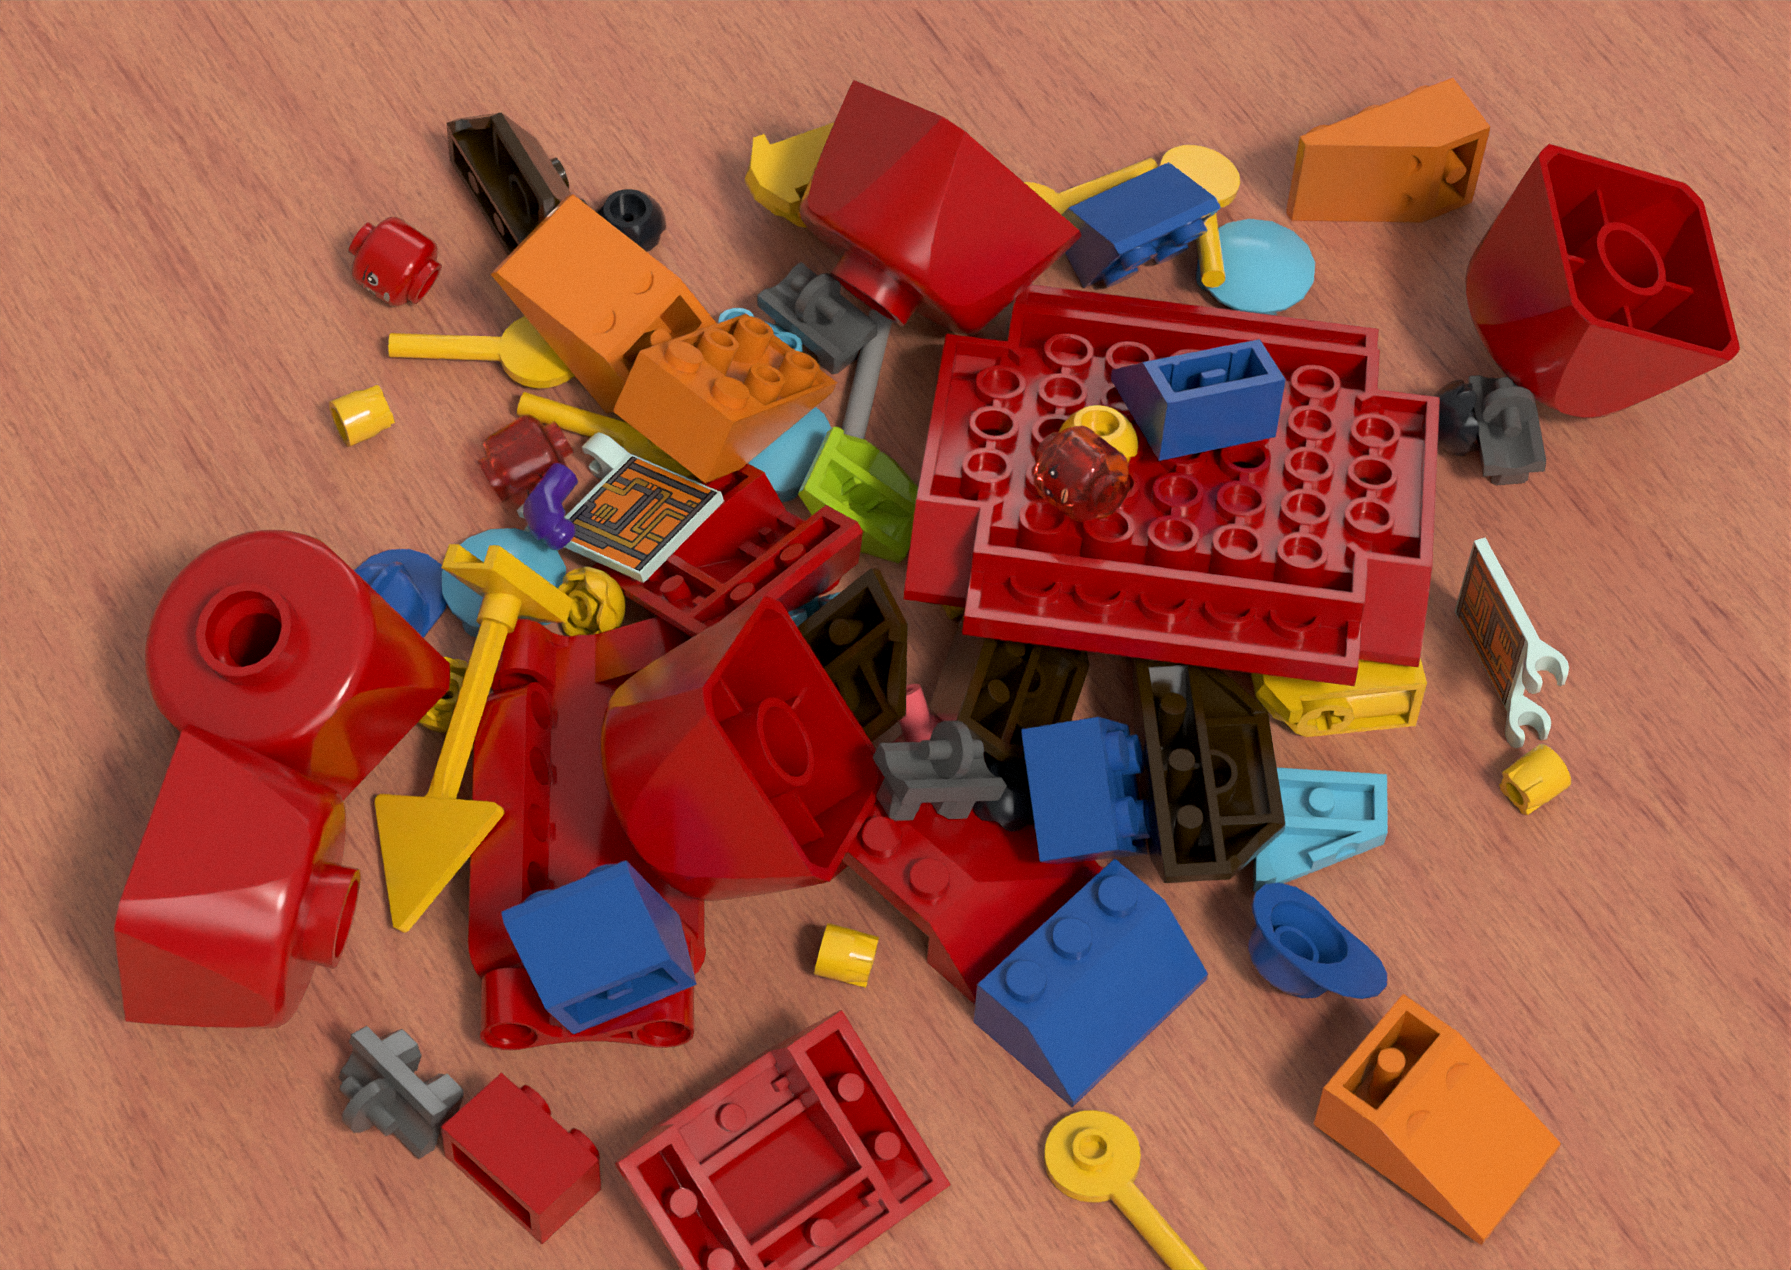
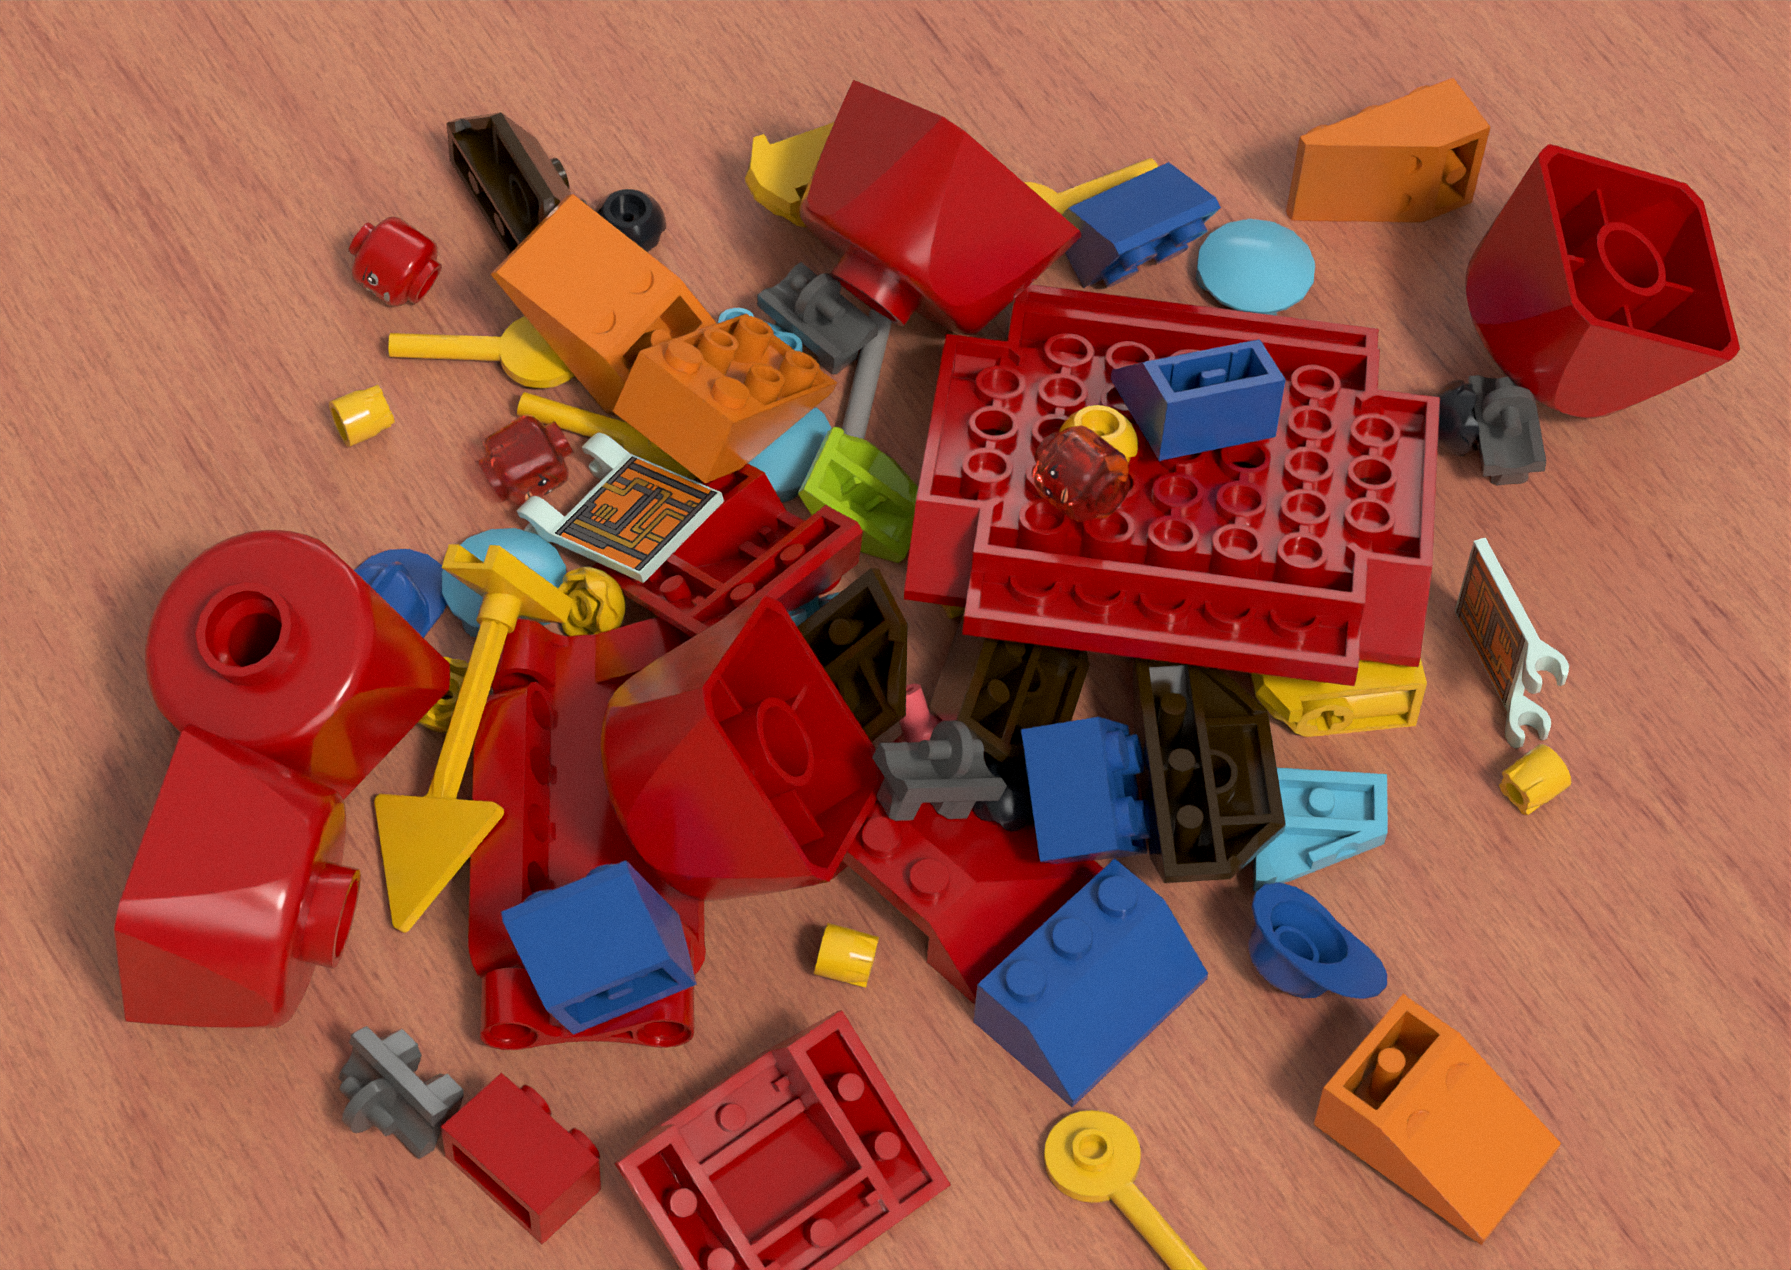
dark purple arm [523,463,578,550] -> none
yellow piece [1160,145,1240,288] -> none

